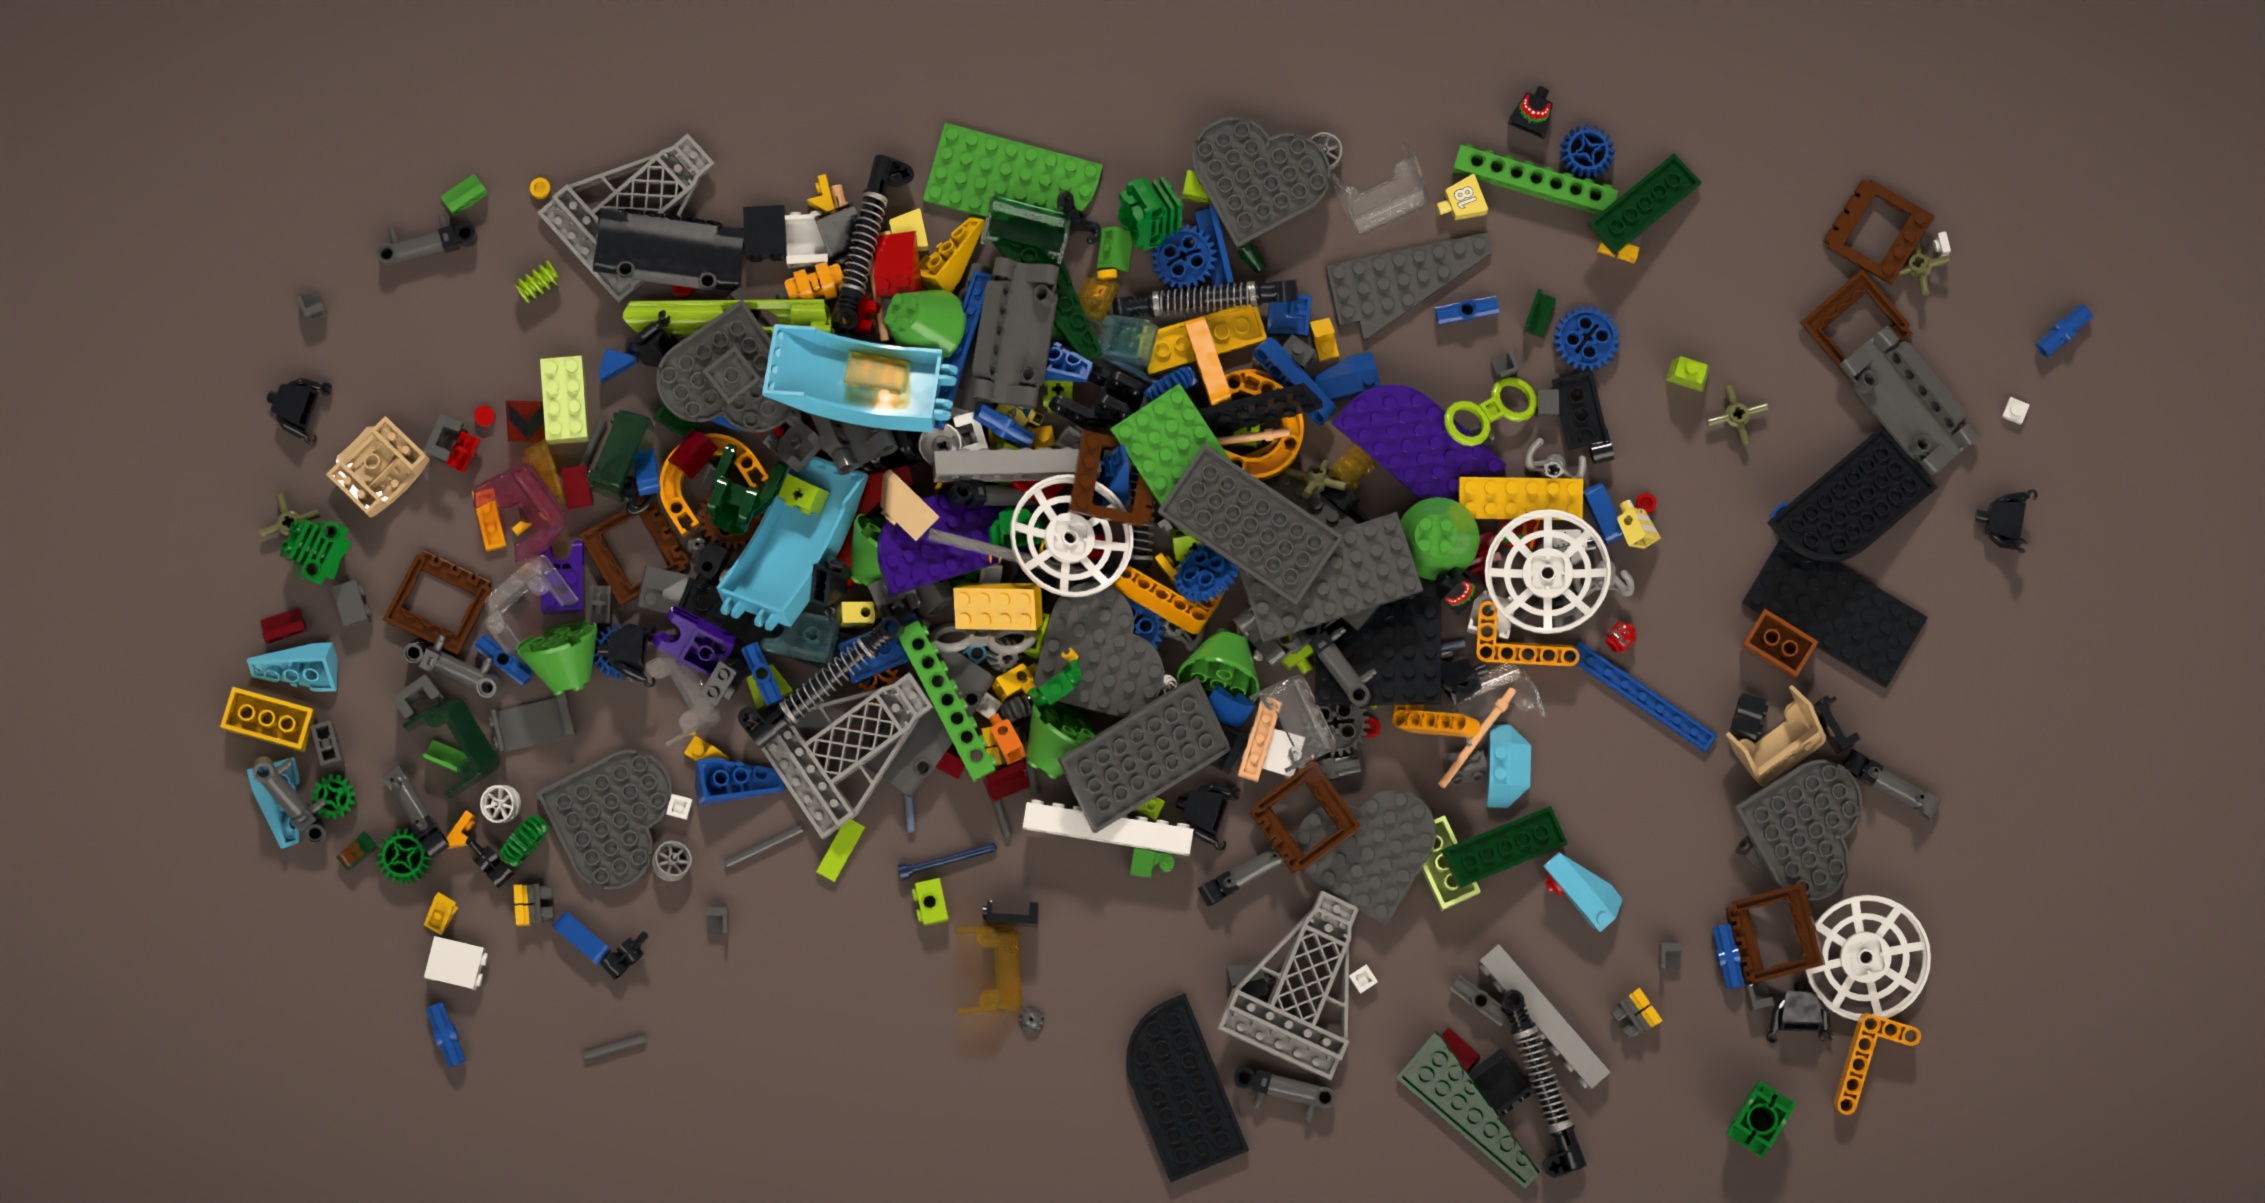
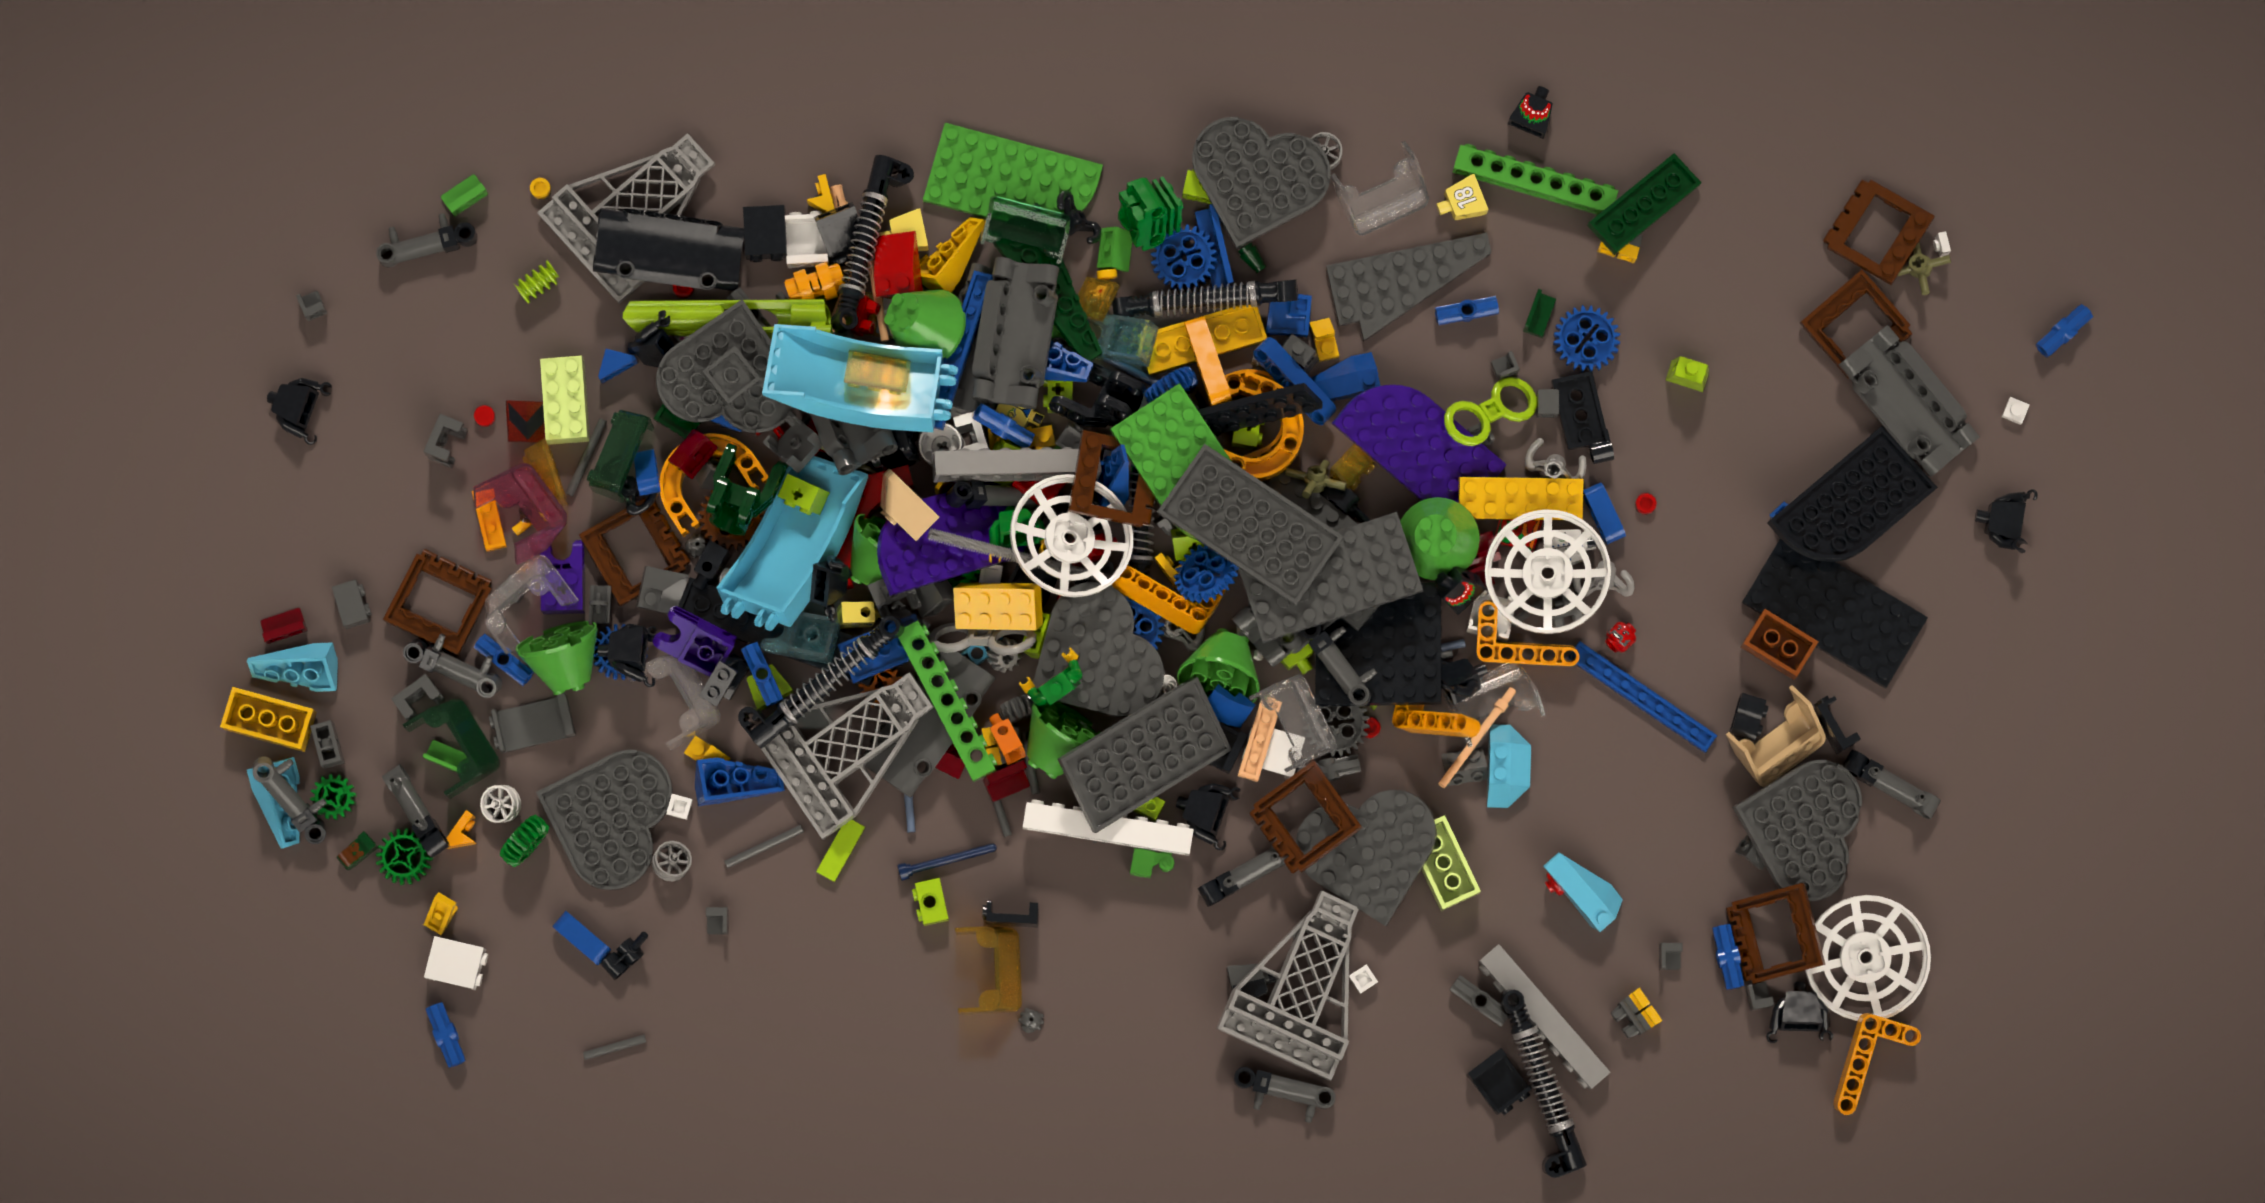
olive bar [259,493,321,538] -> none
green piece [279,519,352,585] -> none
tan slope [326,416,430,518] -> none
red hips [446,431,481,473] -> none
black beam [466,837,514,888] -> none
dark grey hips [513,884,554,927] -> none
dark red panel [561,464,594,510] -> none
white plate [976,692,1003,720] -> none
yellow torso [991,663,1037,703] -> none
black plate [1126,993,1249,1183] -> none
light nougat bar [1216,428,1291,445] -> none
dark green wing [1396,1031,1540,1189] -> none
dark green plate [1441,806,1568,889] -> none
dark red panel [1441,1027,1480,1071] -> none
blue gear [1559,124,1615,179] -> none
light yellow torso [1617,500,1661,549] -> none
olive bar [1706,384,1768,446] -> none
green piece [1725,1081,1797,1158] -> none

